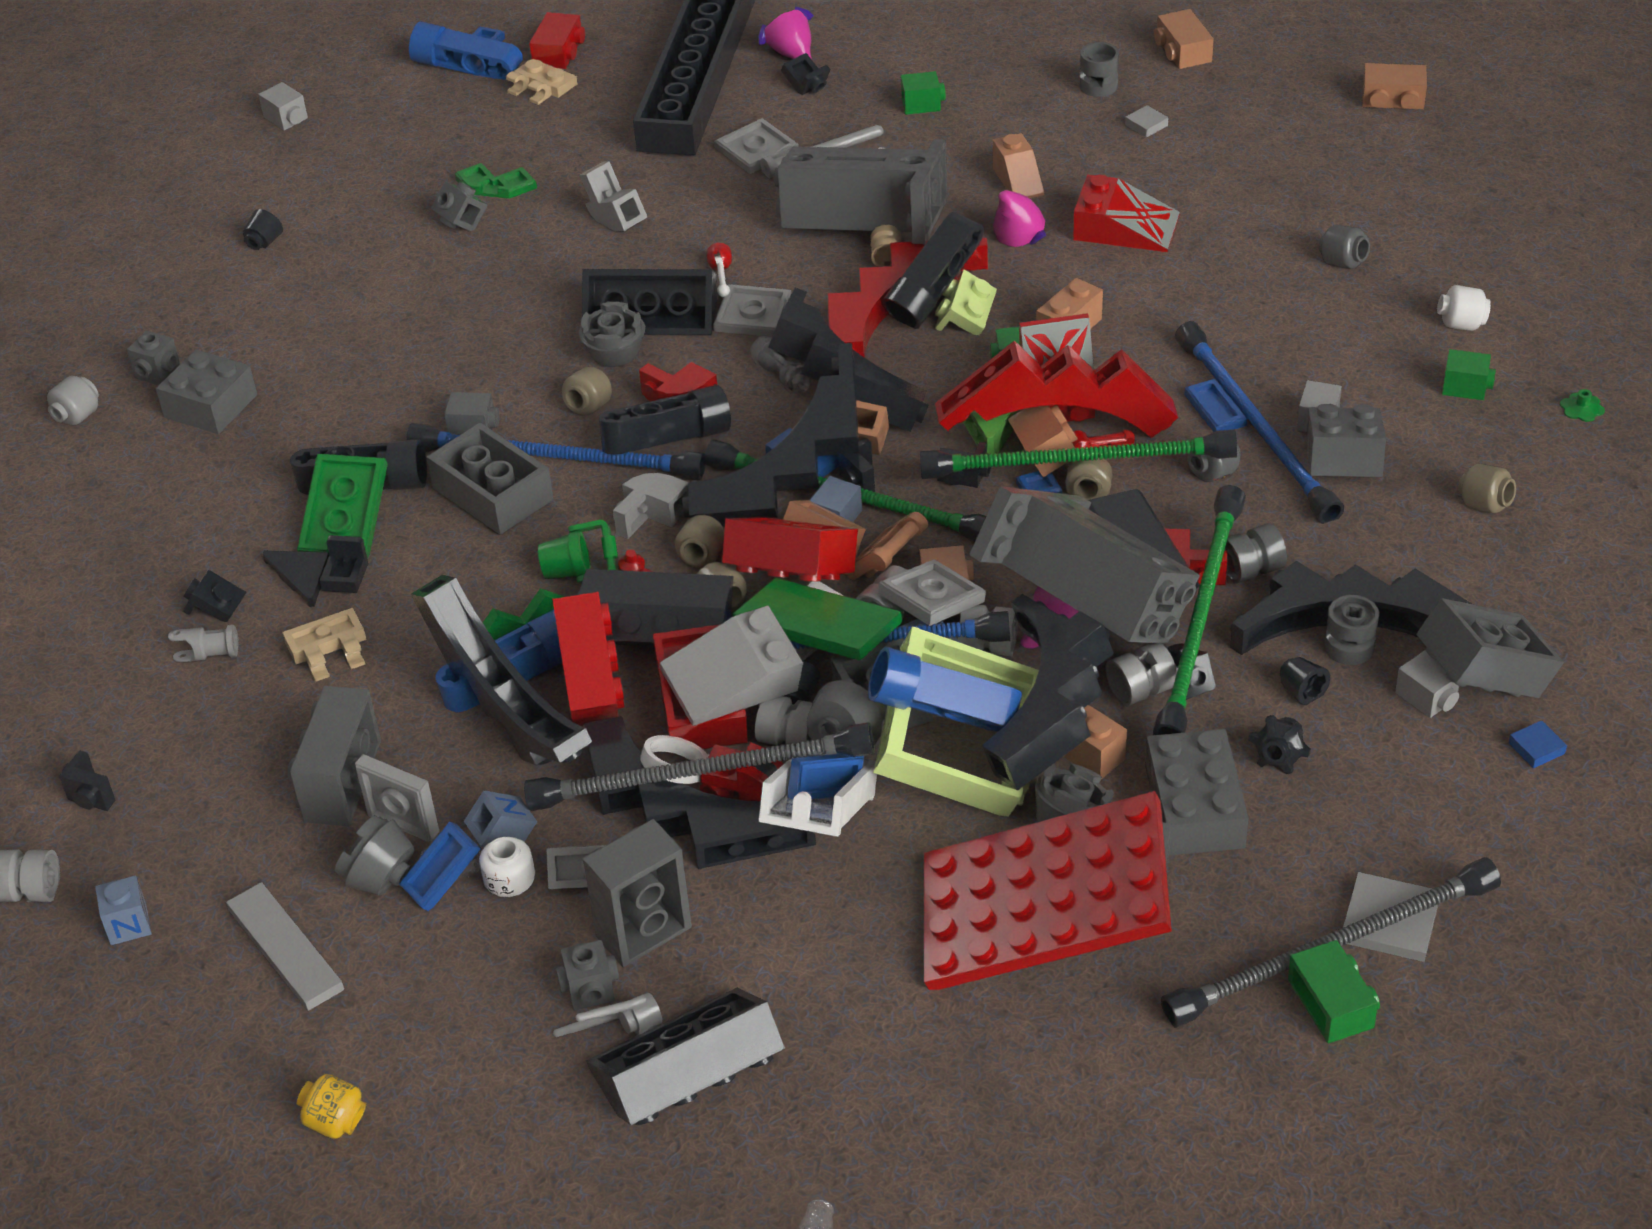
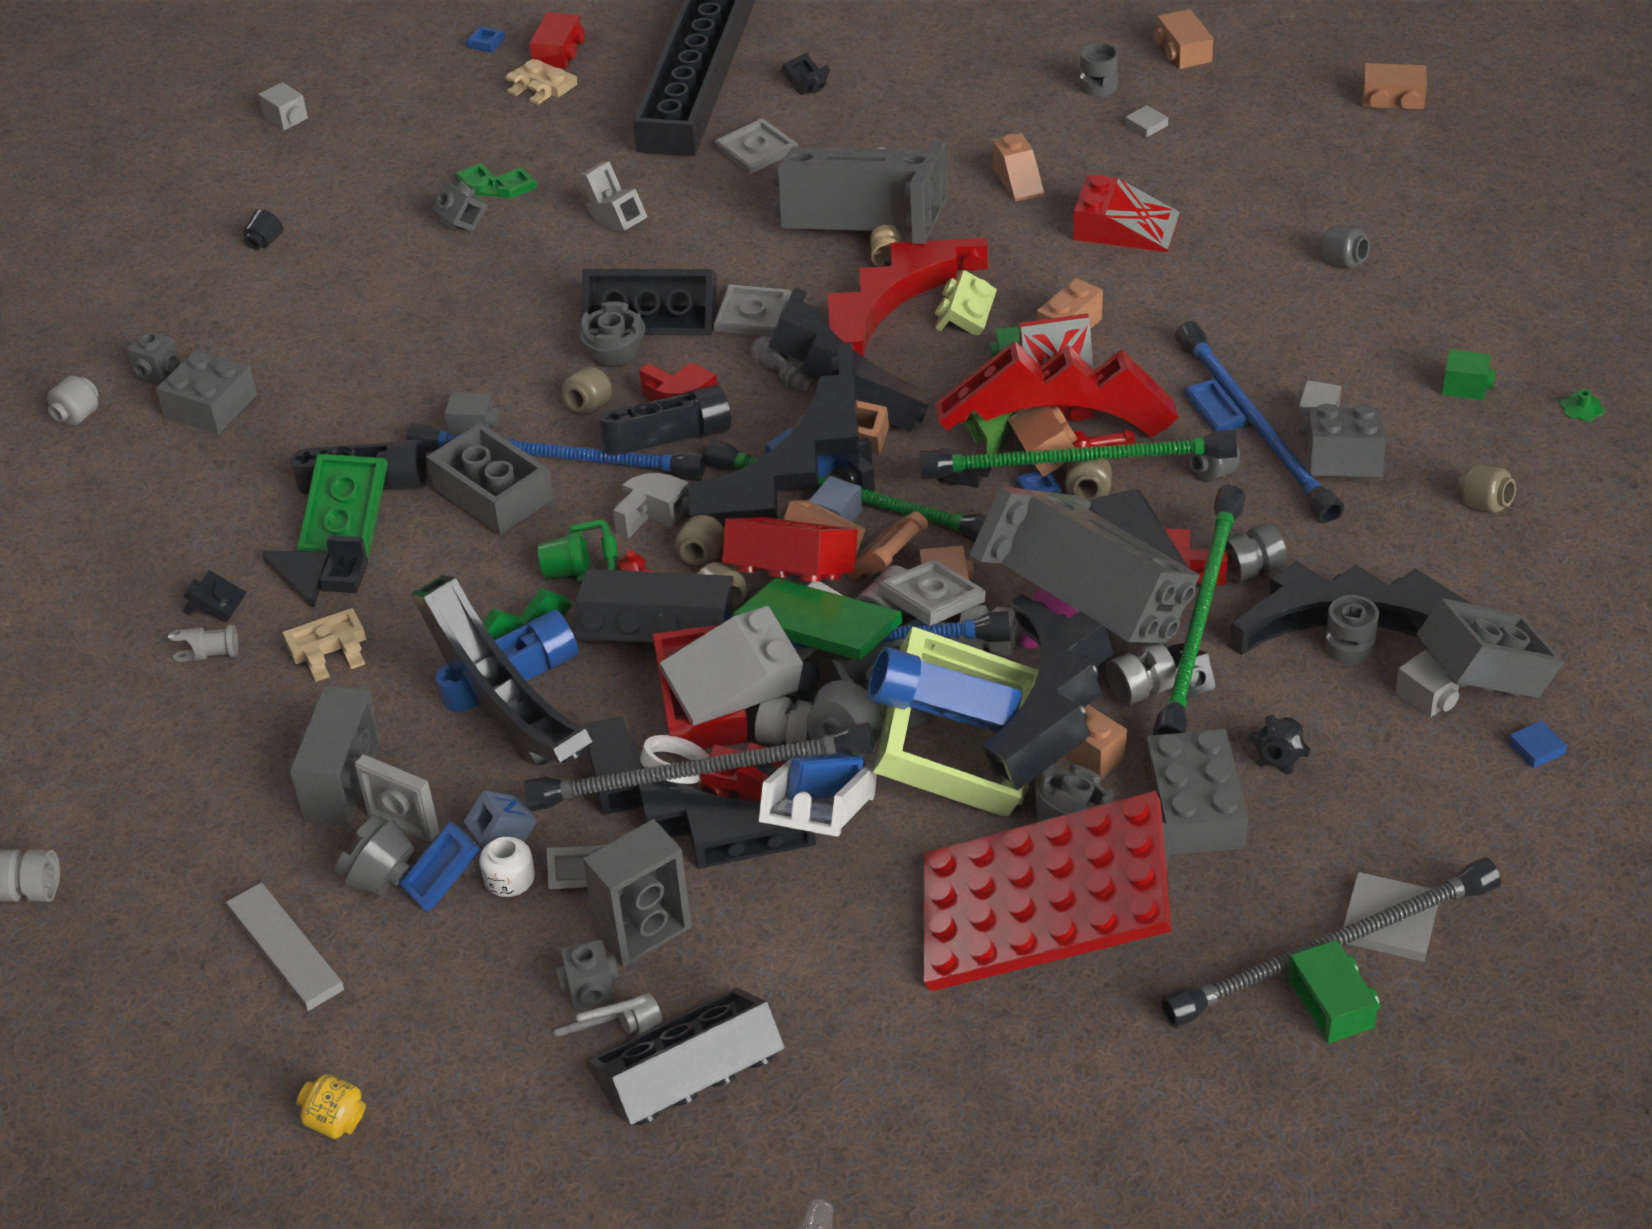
black bracket [59,750,116,811] -> none
sand blue brick [95,876,152,945] -> none
blue beam [409,21,523,80] -> none
red brick [552,592,625,726] -> none
hinge [706,243,732,297] -> none
dark pink hat [759,7,814,59] -> none
light grey bar [760,125,883,178] -> none
black beam [882,212,984,329] -> none
green brick [901,71,946,115] -> none
dark pink hat [993,190,1046,247] -> none
black hat [1279,657,1330,706] -> none
white head [1437,285,1491,331] -> none

